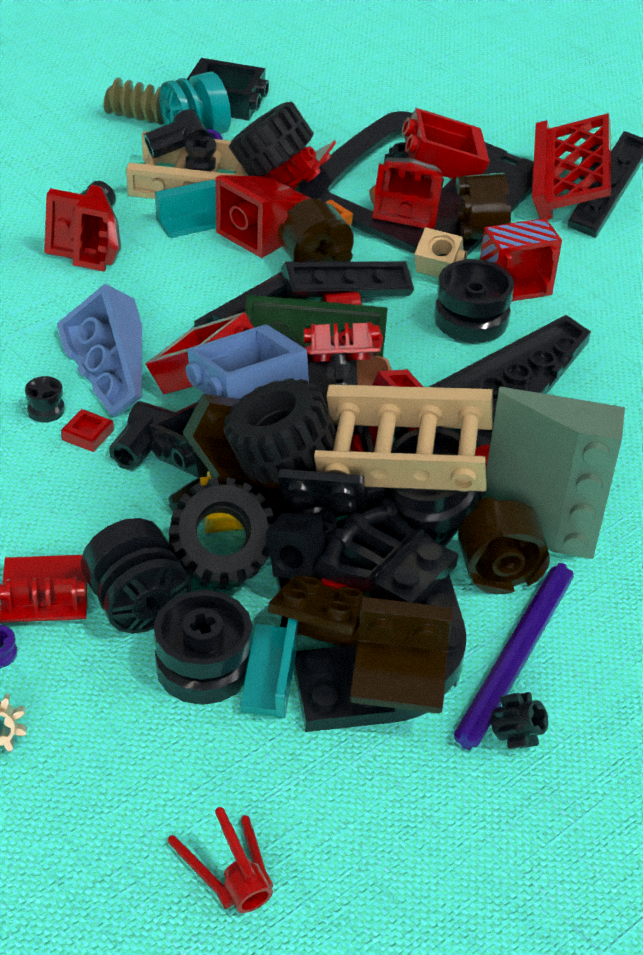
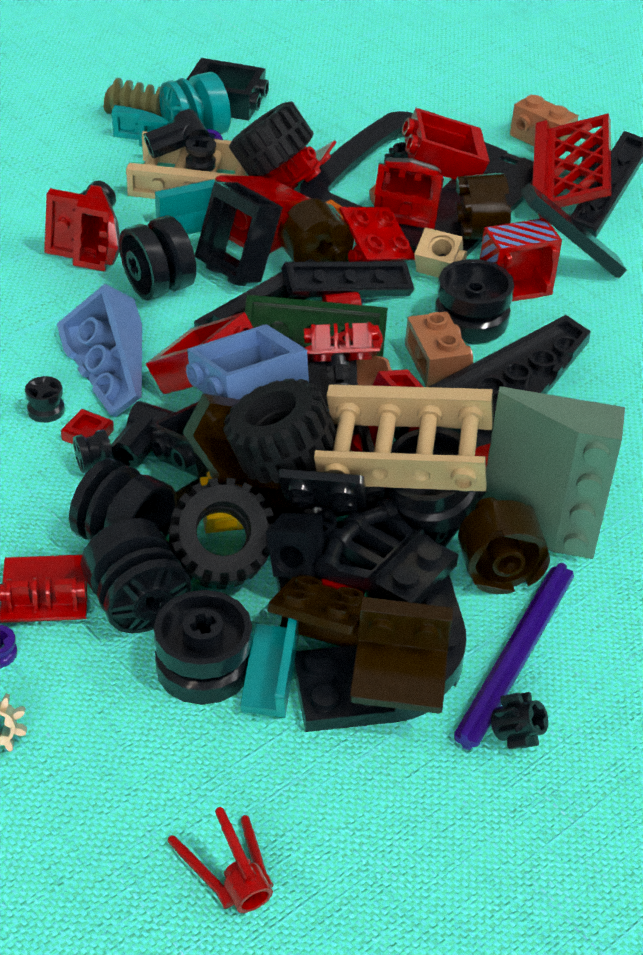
none -> black wheel [69,458,178,541]
none -> black wheel [73,429,113,473]
none -> teal slope [112,105,169,146]
none -> black wheel [119,215,196,301]
none -> black window [195,182,283,286]
none -> red hinge [339,207,415,262]
none -> nougat brick [405,312,473,387]
none -> nougat brick [510,94,579,146]
none -> black tile [522,182,627,278]

